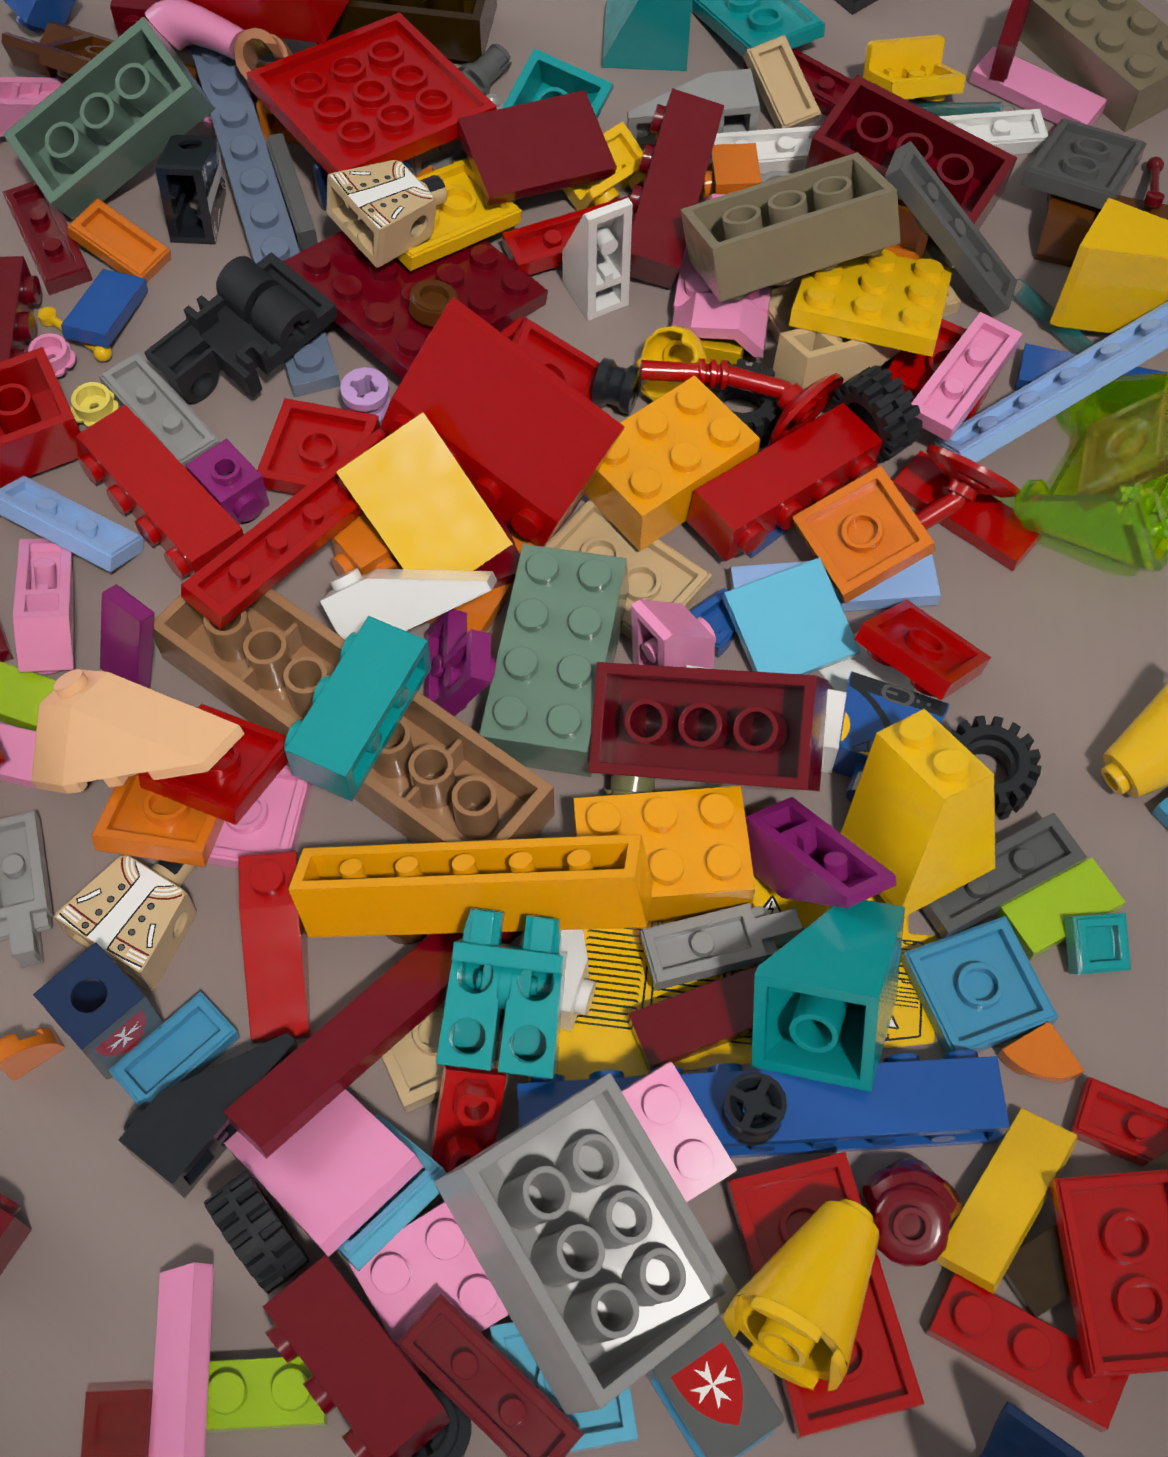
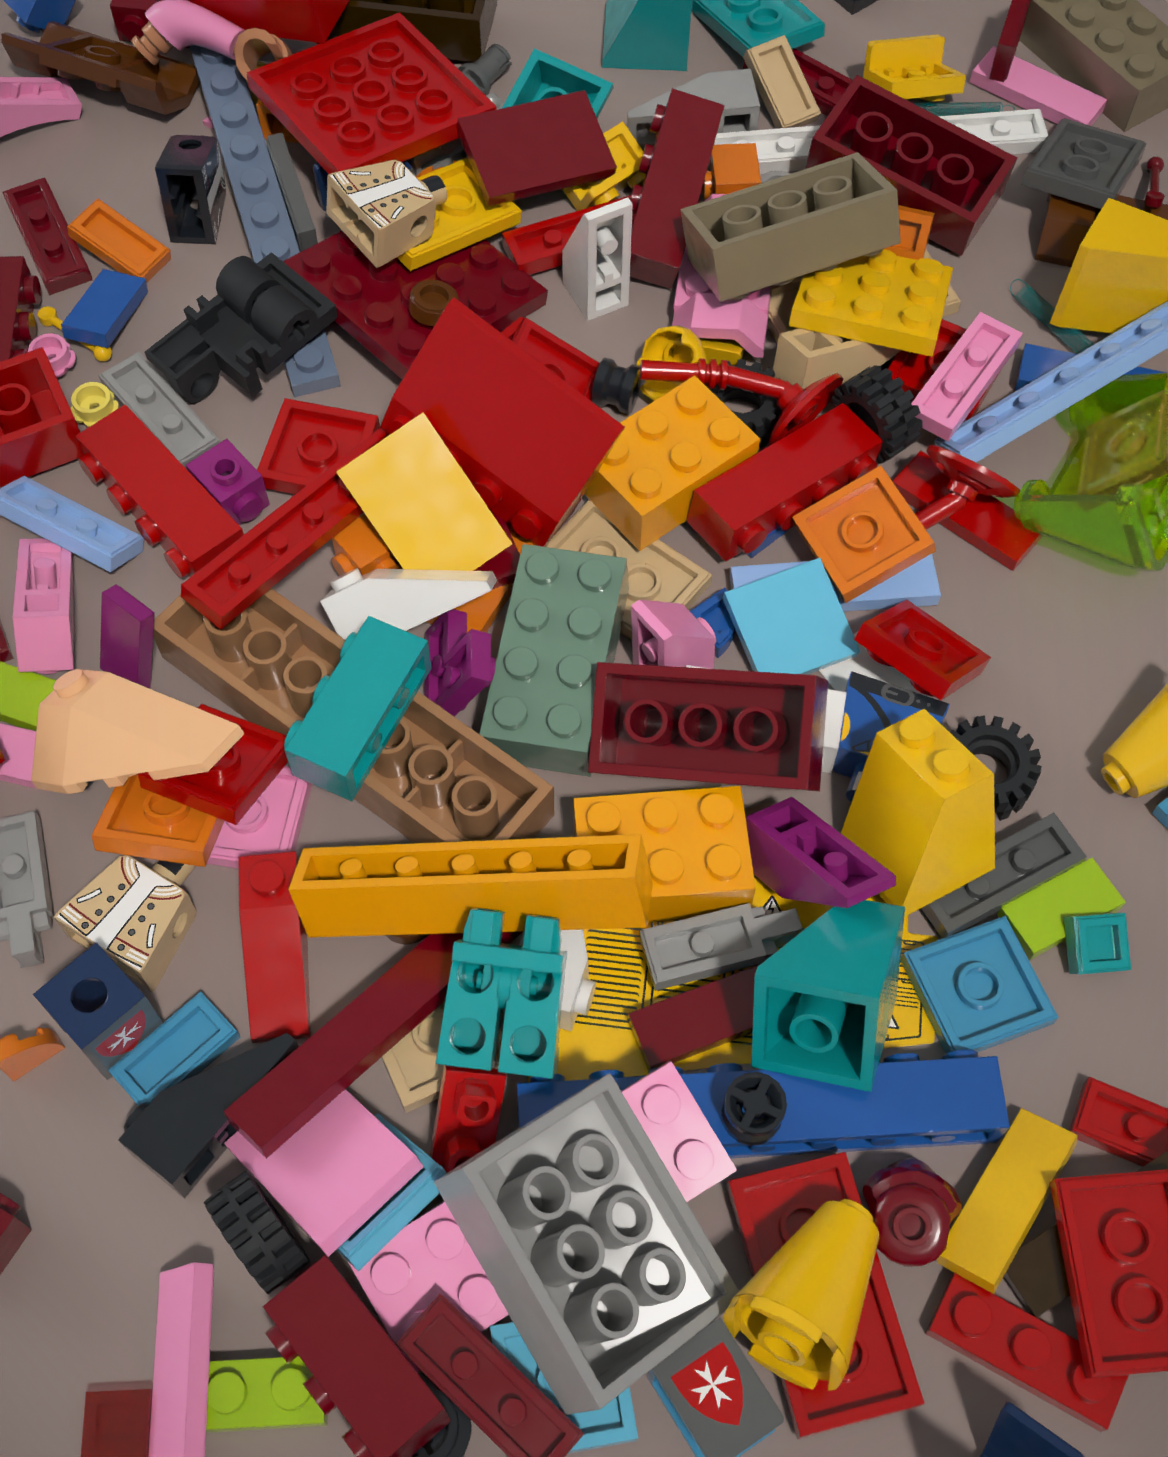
sand green brick [3,17,215,220] -> none
lavender wheel [340,367,391,426] -> none
olive plate [605,775,655,795] -> none
dark grey plate [884,141,1017,317] -> none
orange tile [998,1022,1085,1084] -> none

